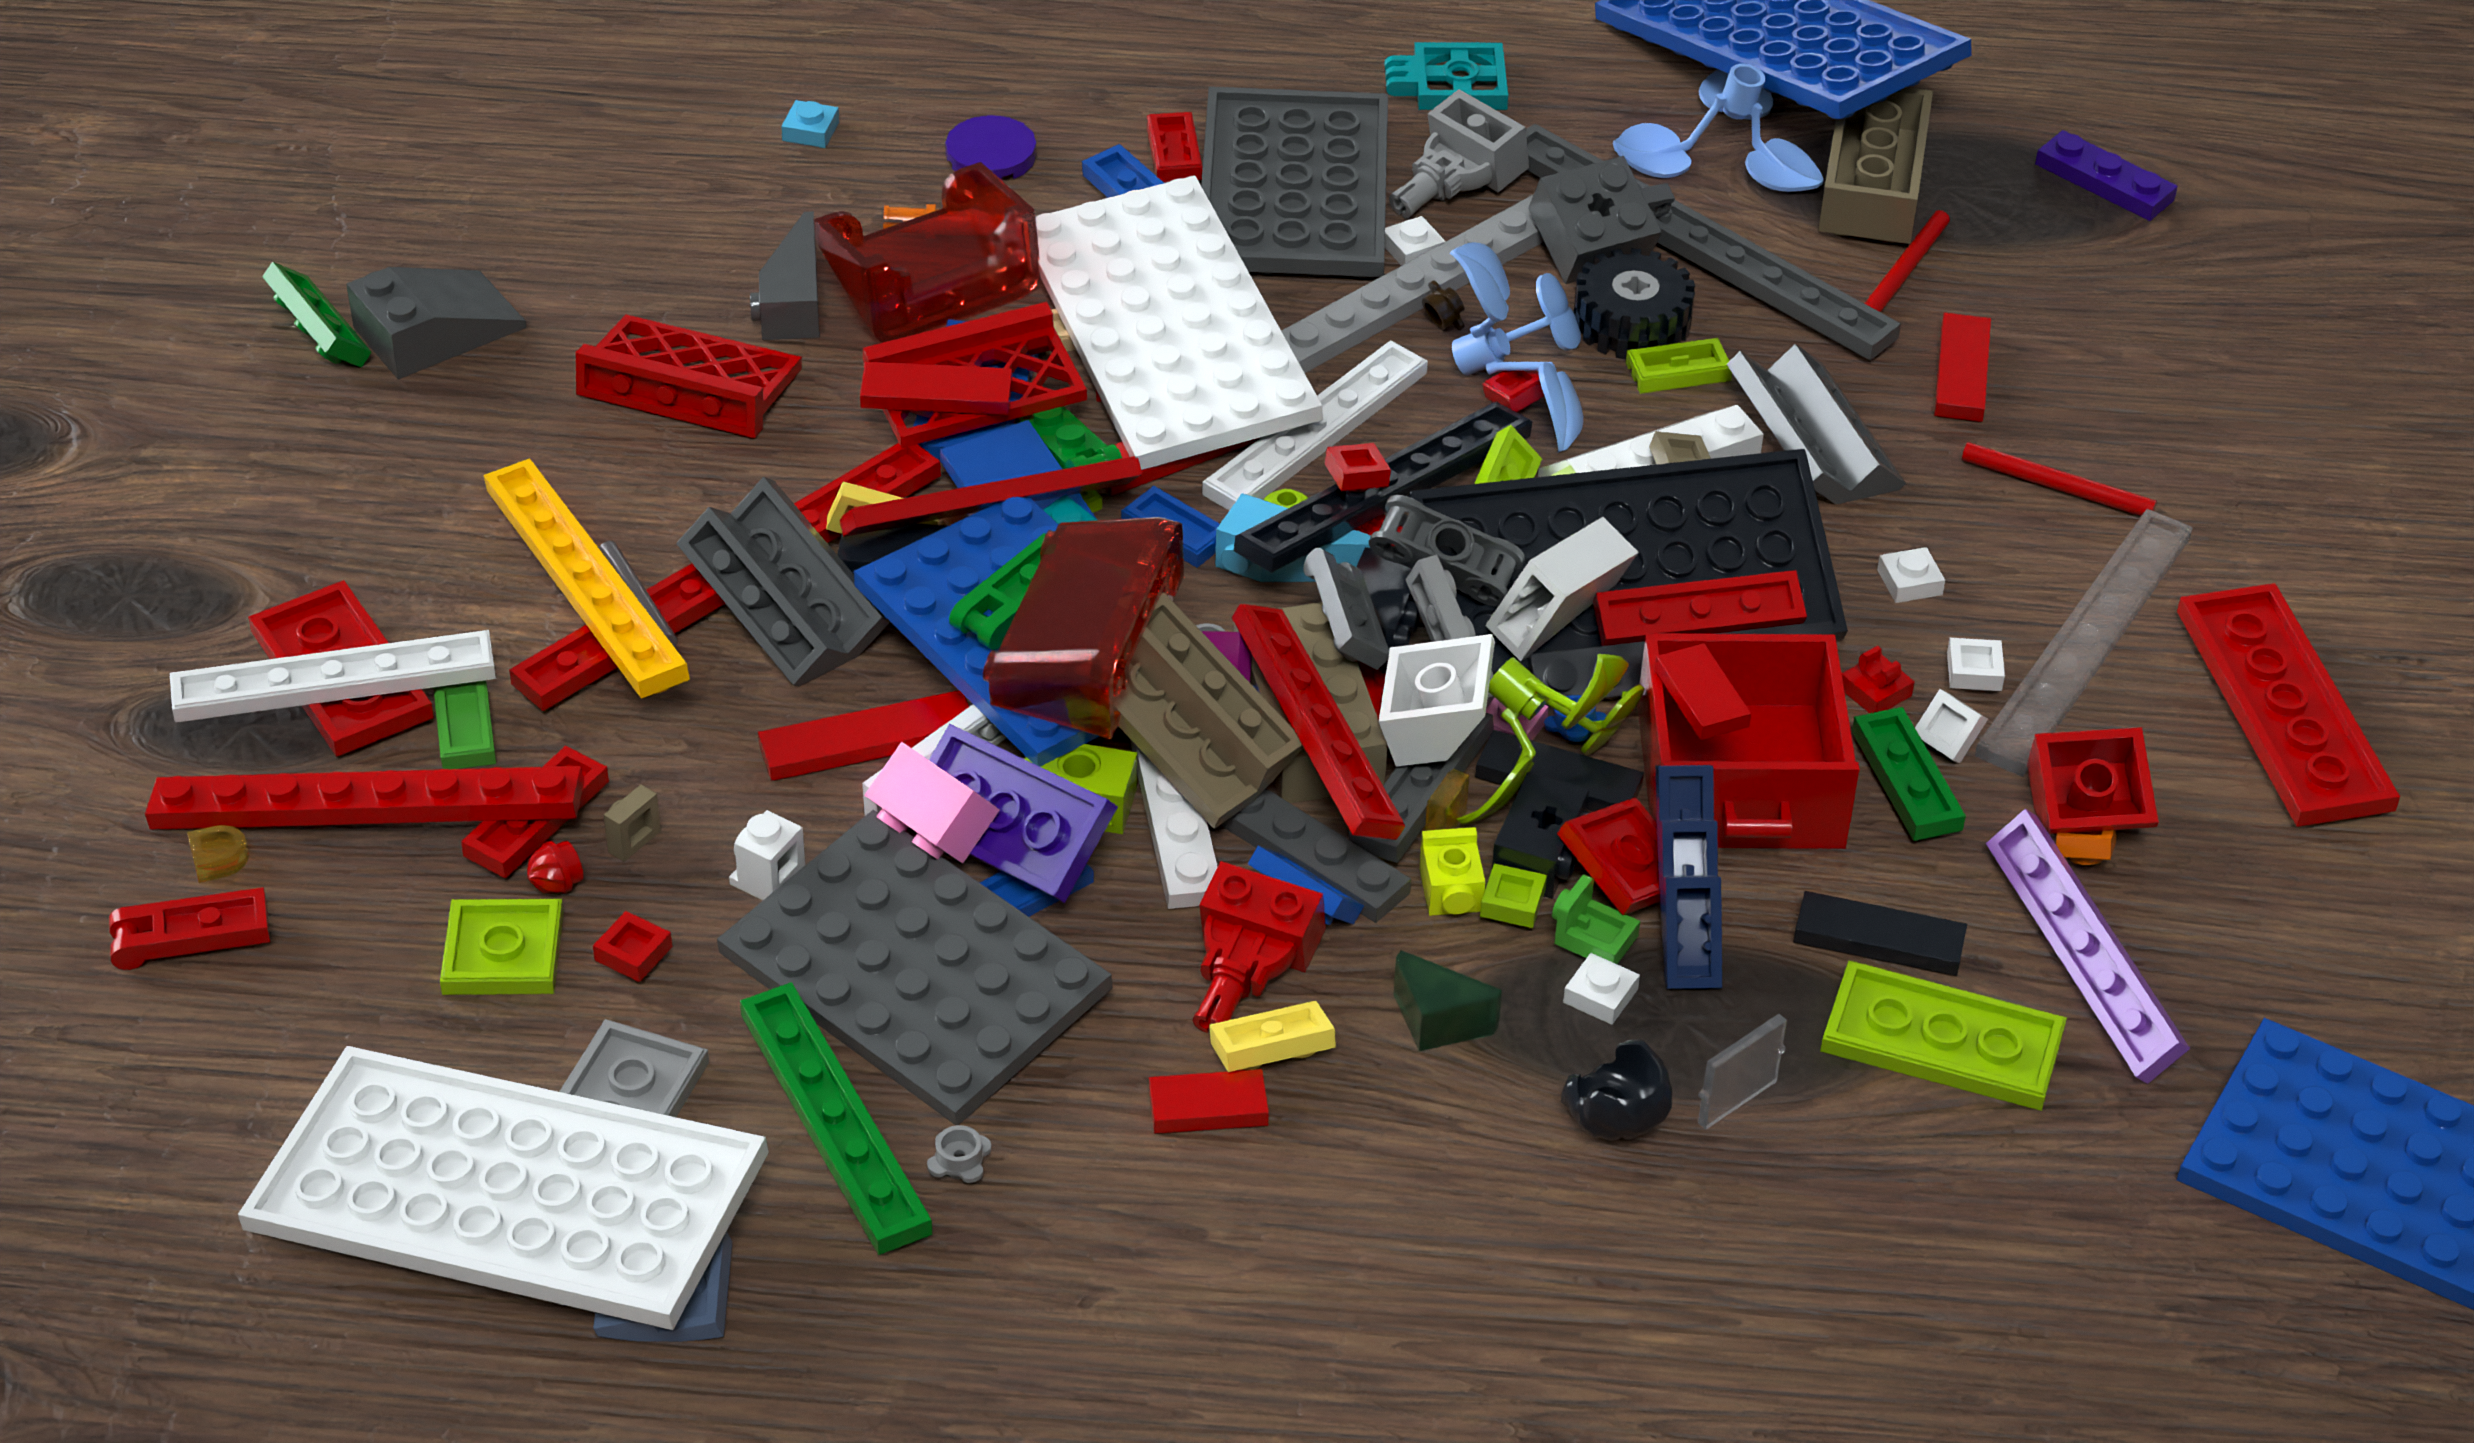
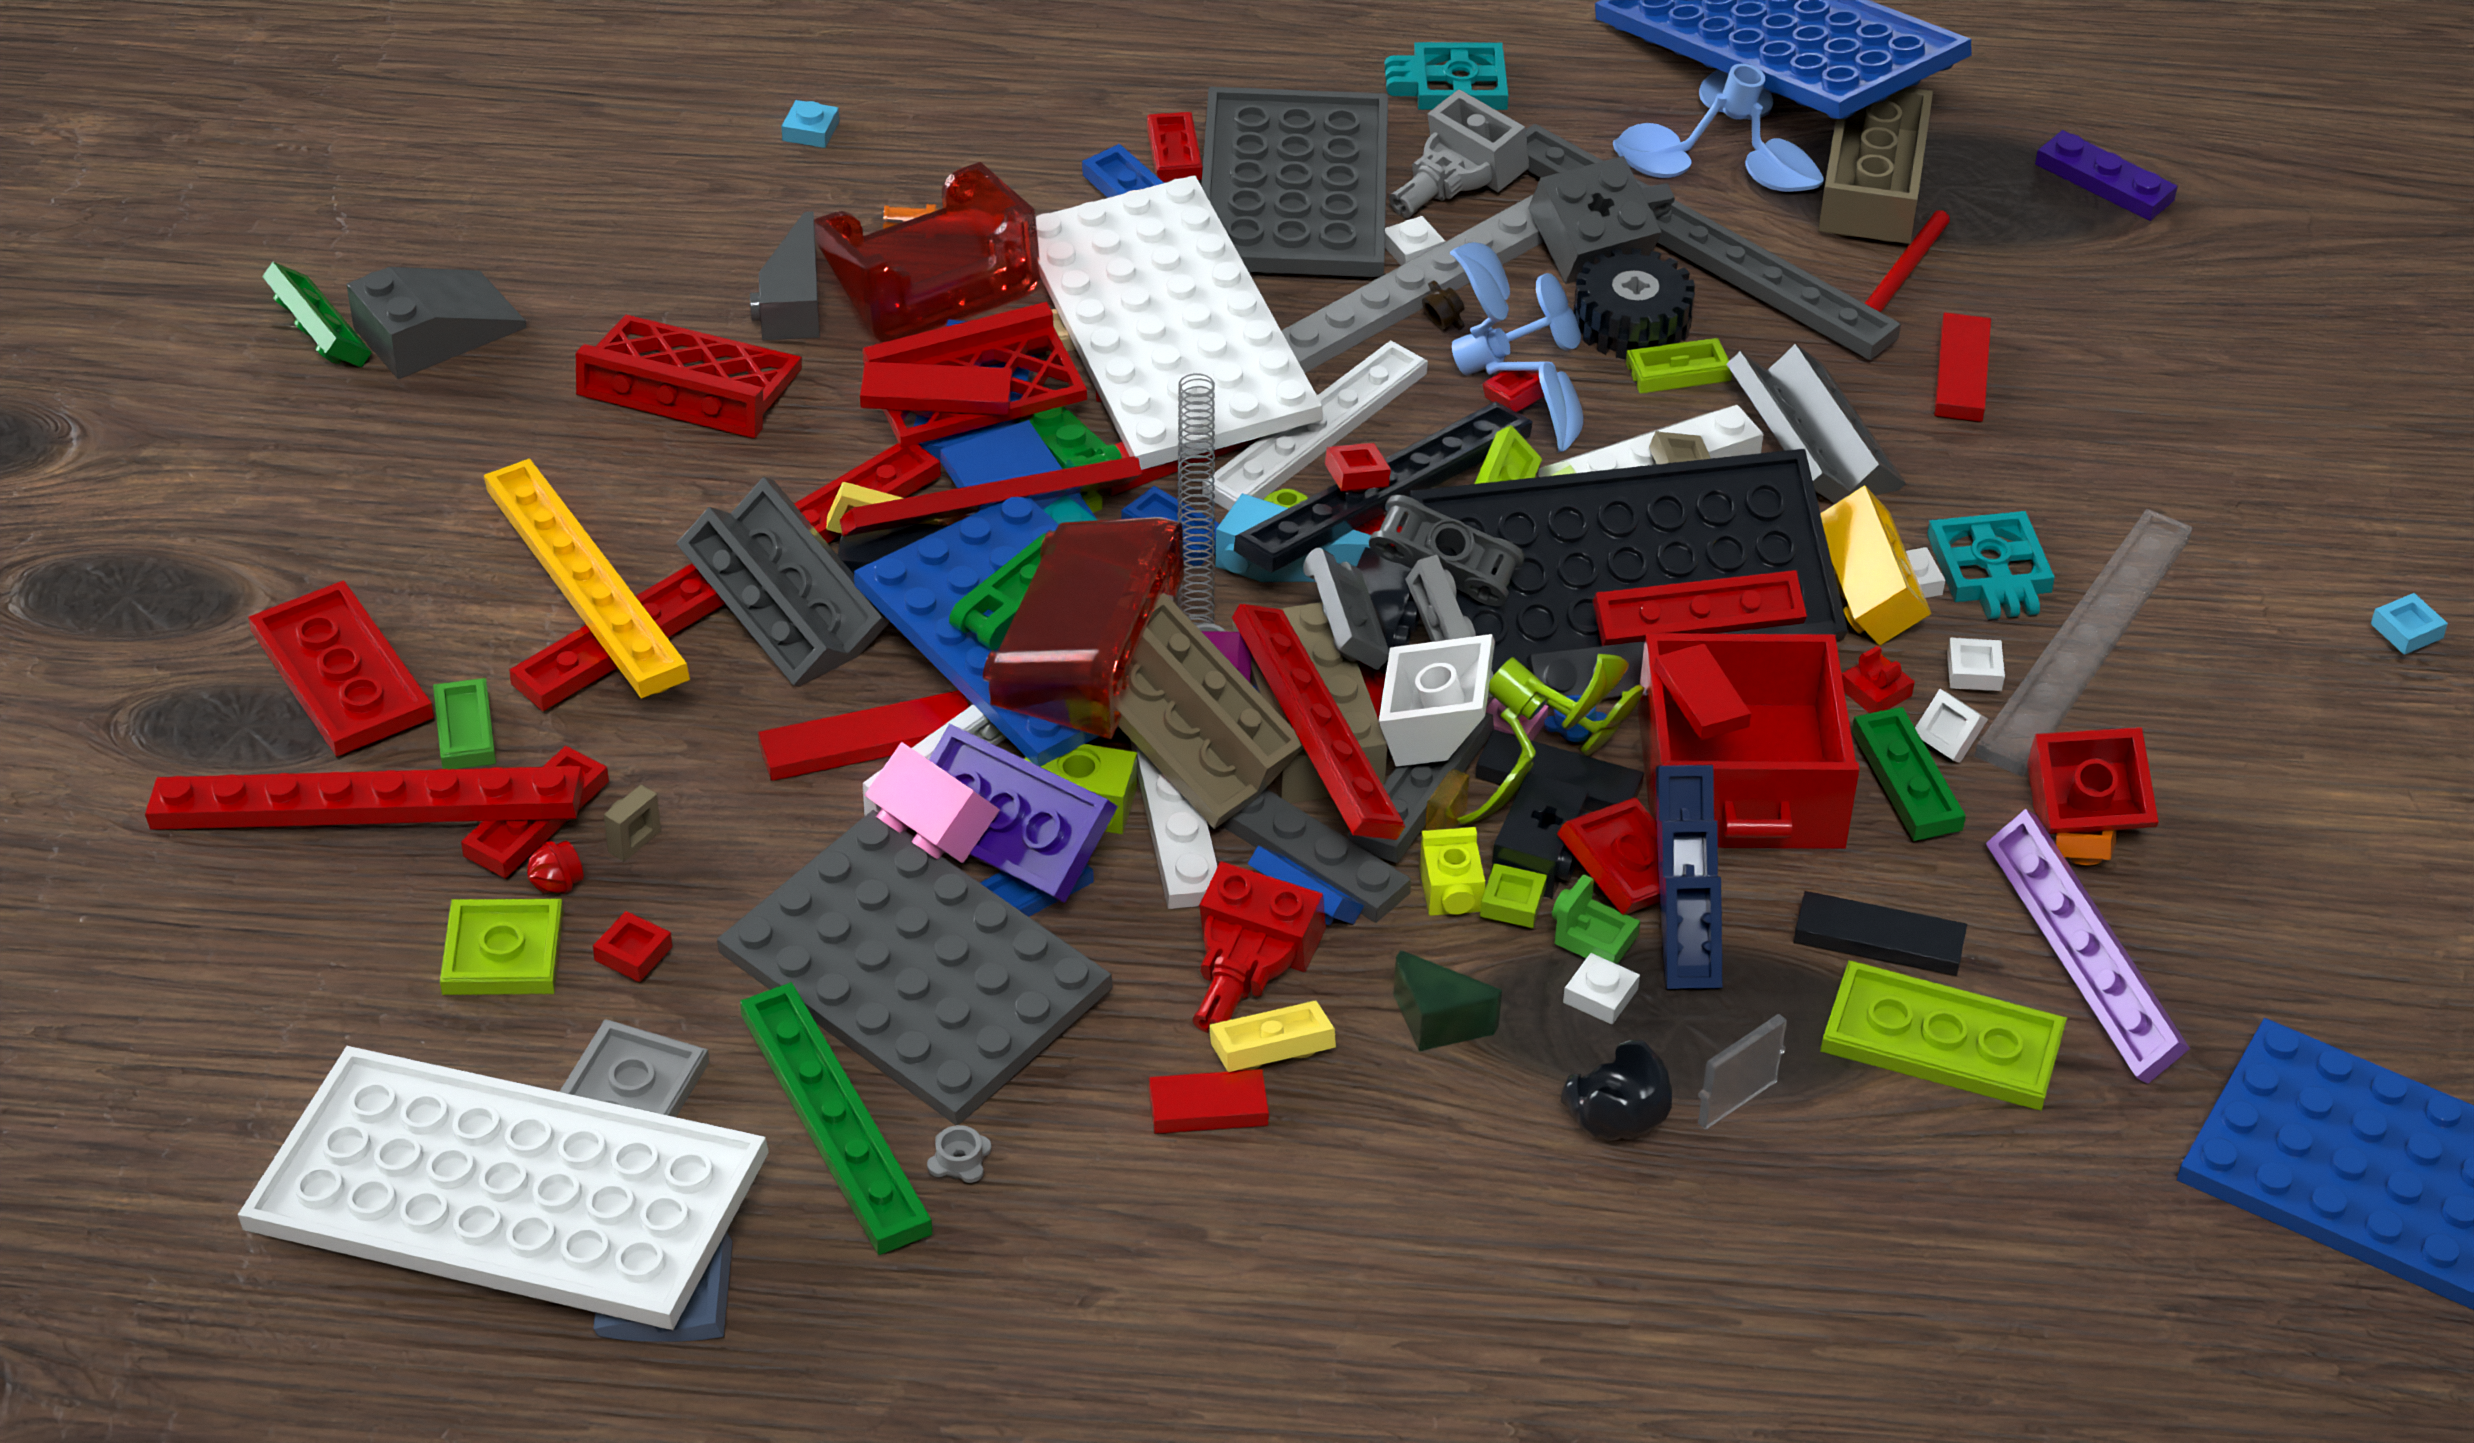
red plate [109,887,270,970] -> none
white tile [170,630,496,723] -> none
clear yellow tile [187,825,249,883] -> none
dark grey bar [599,541,678,647] -> none
white brick [729,810,805,900] -> none
dark purple tile [945,115,1037,184] -> none
white slope [1485,517,1639,661] -> none
red bar [1962,442,2157,519] -> none
red plate [2177,583,2400,827] -> none
none -> light grey piece [1177,373,1215,625]
none -> yellow brick [1820,485,1931,646]
none -> teal piece [1927,511,2055,620]
none -> medium azure plate [2371,593,2448,655]

